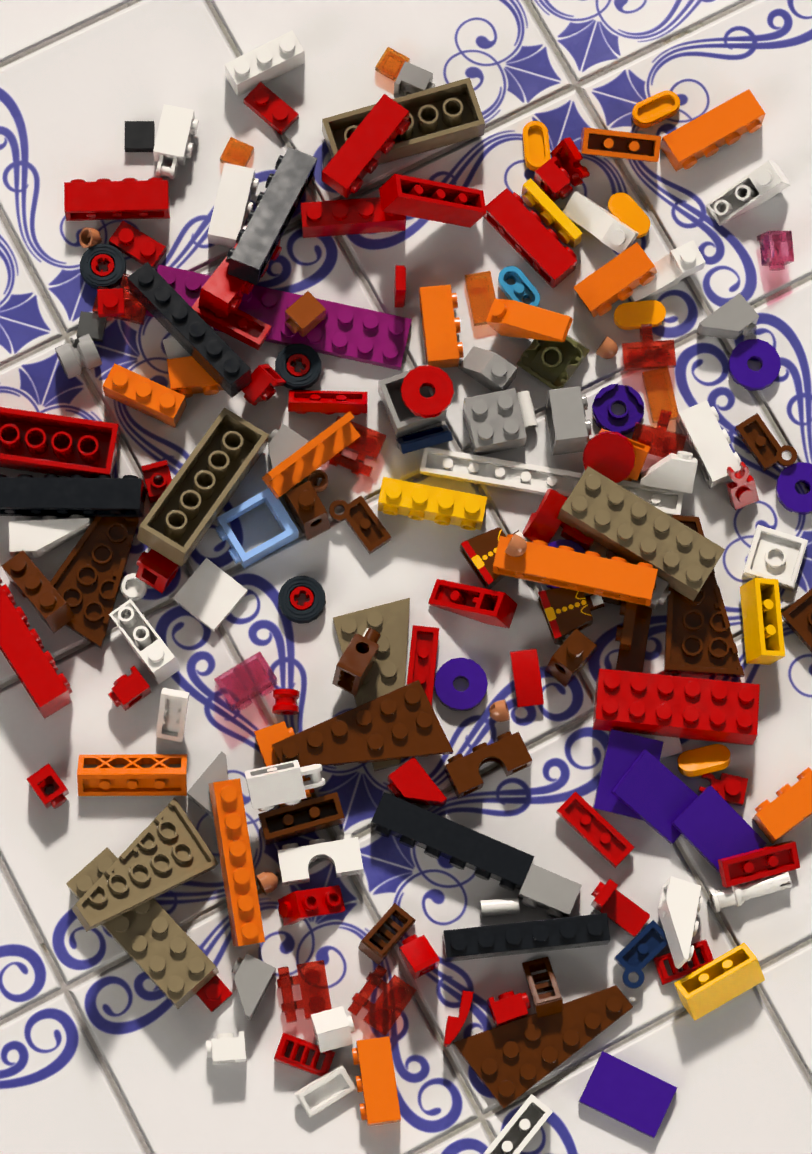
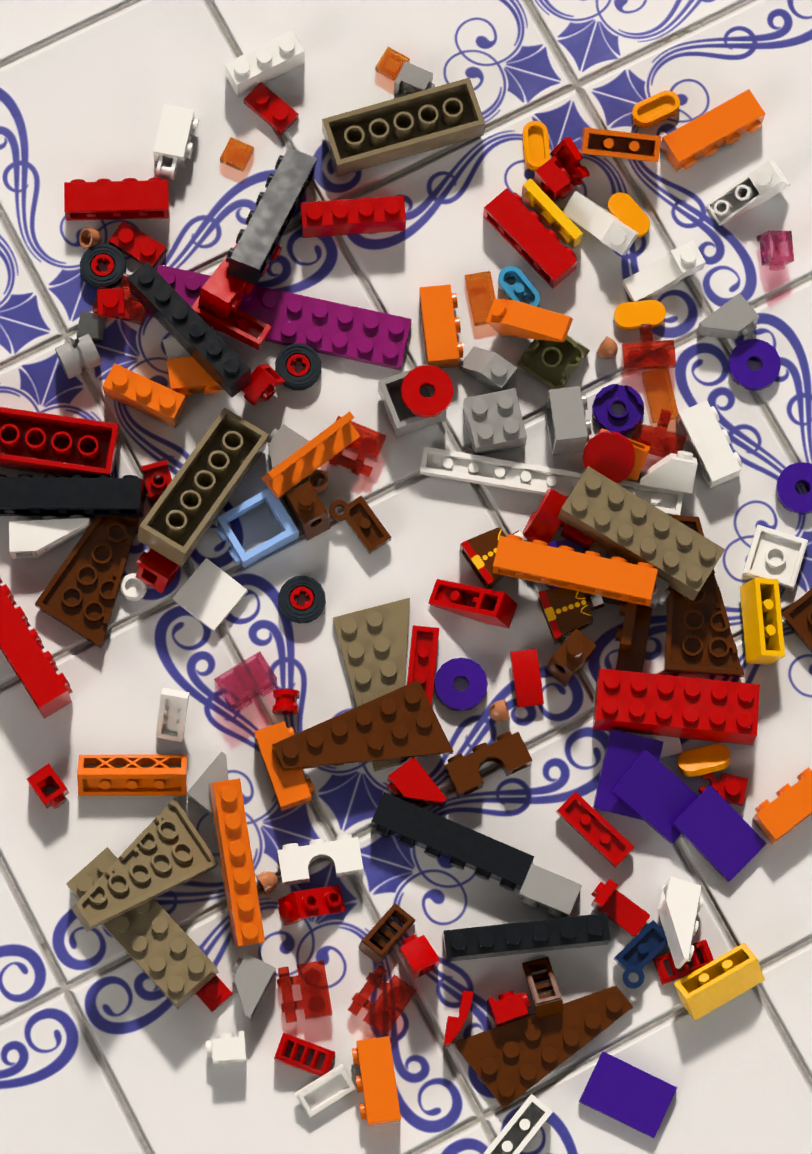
reddish brown arch [2,550,75,633] -> none
red brick [108,666,151,711] -> none
white slope [109,599,180,685] -> none
black piece [124,121,155,152] -> none
white brick [208,163,259,248] -> none
white brick [244,760,325,811] -> none
reddish brown brick [258,792,345,845] -> none
dark orange brick [285,291,326,337] -> none
red plate [288,390,368,415] -> none
white brick [311,1006,355,1053] -> none
red brick [322,94,410,198] -> none
reddish brown torso [332,628,381,696] -> none
yellow brick [378,477,487,530] -> none
red brick [379,174,486,228] -> none
red tile [394,265,406,308] -> none
dark blue tile [396,424,453,454] -> none
white axle [480,897,520,917] -> none
nougat hinge [505,534,527,557] -> none
white axle [517,391,538,431] -> none
orange brick [573,242,657,317] -> none
white pin [708,872,792,913] -> none
red plate [718,841,800,887] -> none
plate [726,462,759,510] -> none
reddish brown hinge [735,413,797,471] -> none

